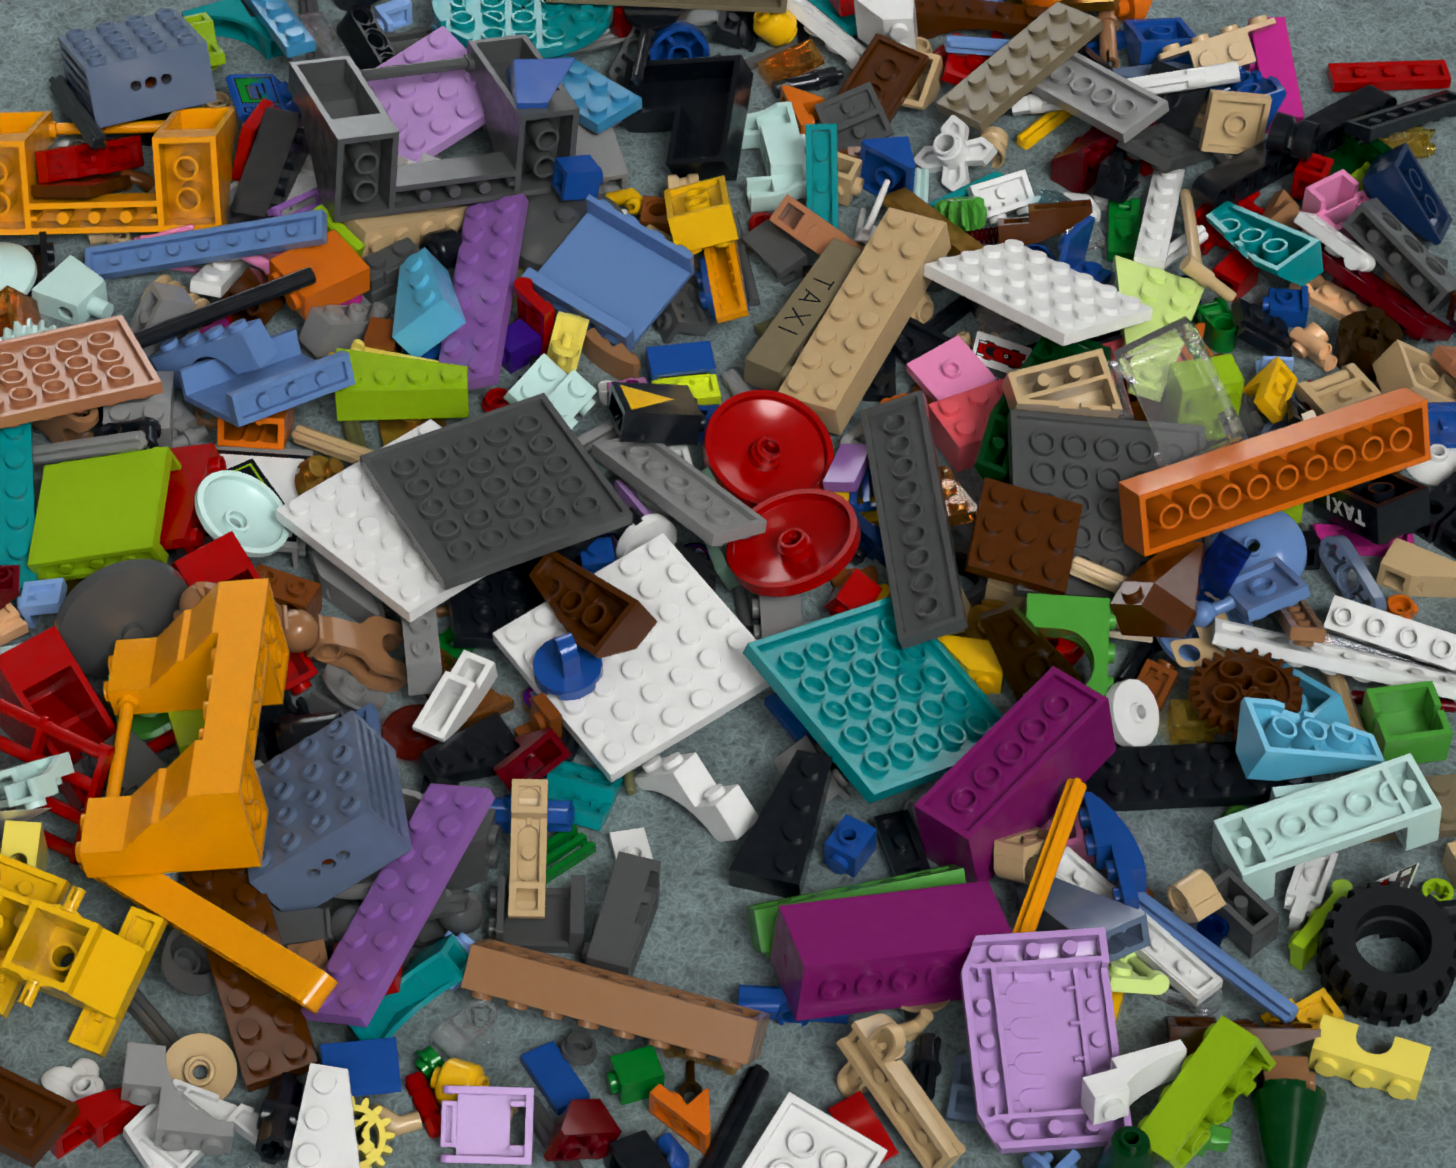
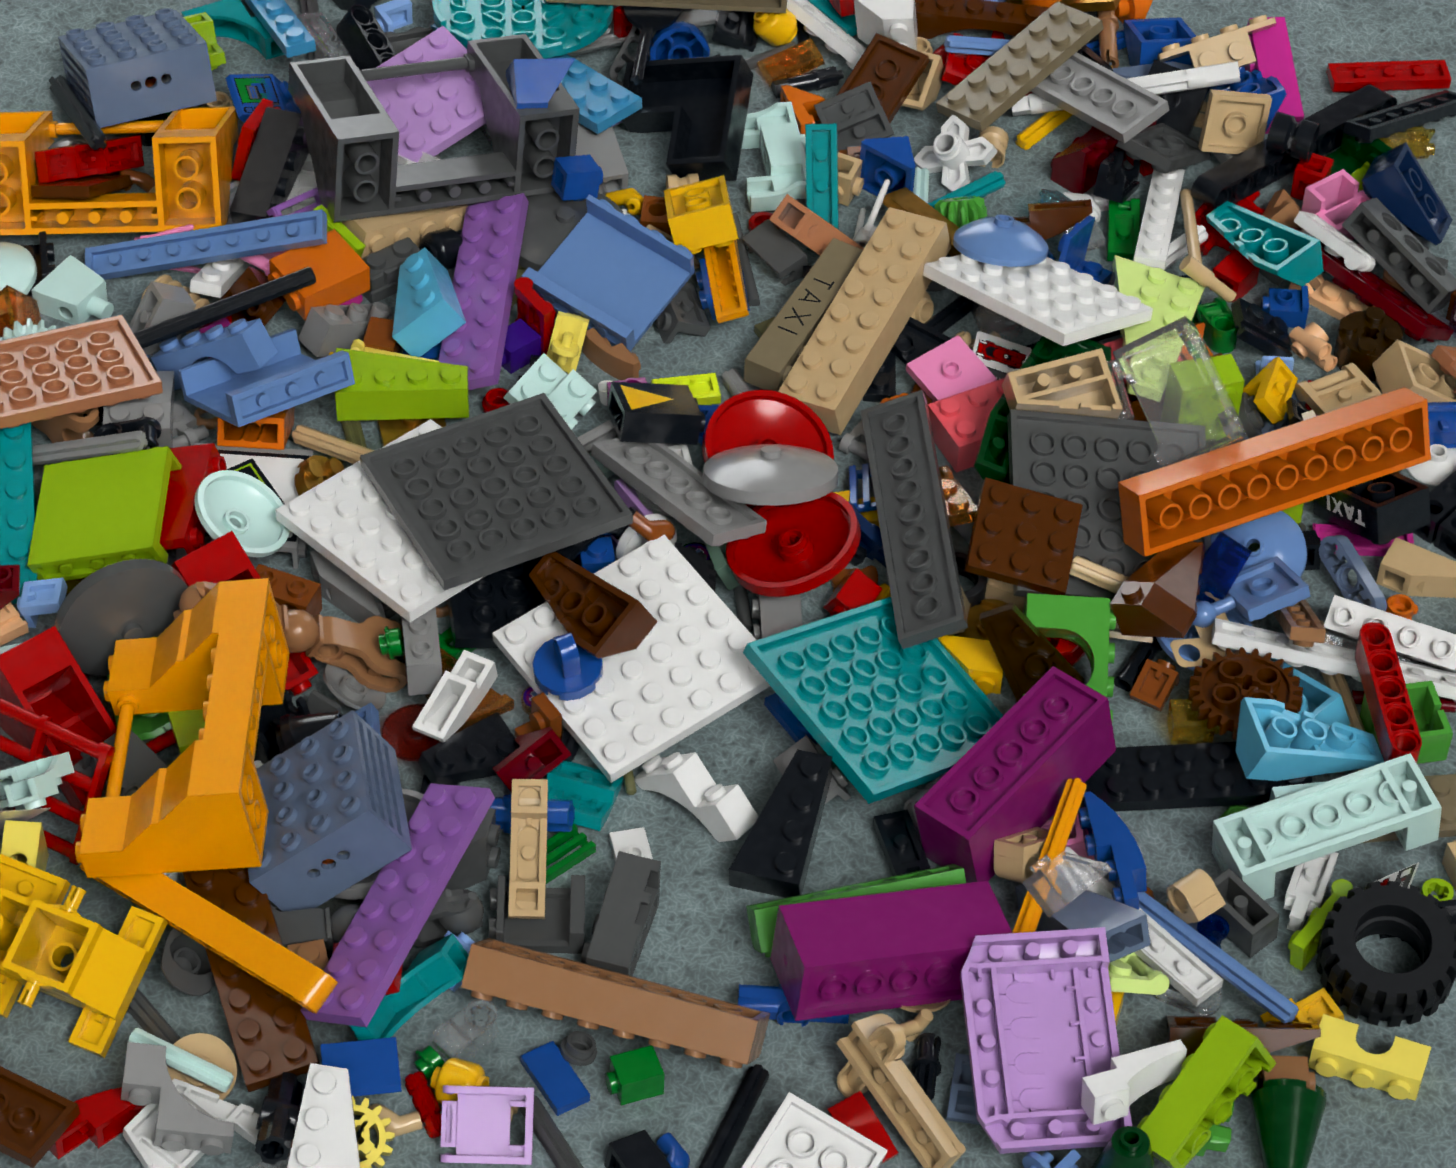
white plate [40,1058,106,1102] -> none
tan arm [87,232,133,245] -> none
dark red slope [543,1099,622,1162] -> none
blue hinge [645,341,716,383] -> none
orange slope [649,1083,711,1155] -> none
clear orange hinge [663,1045,738,1076] -> none
dark brown hand [679,1060,702,1099] -> none
medium lavender tile [823,444,869,492] -> none
blue brick [823,814,877,878] -> none
white bracket [966,169,1043,225] -> none
white plate [1106,679,1159,747] -> none
none -> light aqua axle [127,1028,234,1092]
none -> green plate [379,626,404,660]
none -> dark orange arm [628,511,675,541]
none -> light grey dish [703,444,838,506]
none -> medium blue dish [953,214,1048,267]
none -> clear slope [1022,852,1113,918]
none -> red beam [1355,622,1422,763]

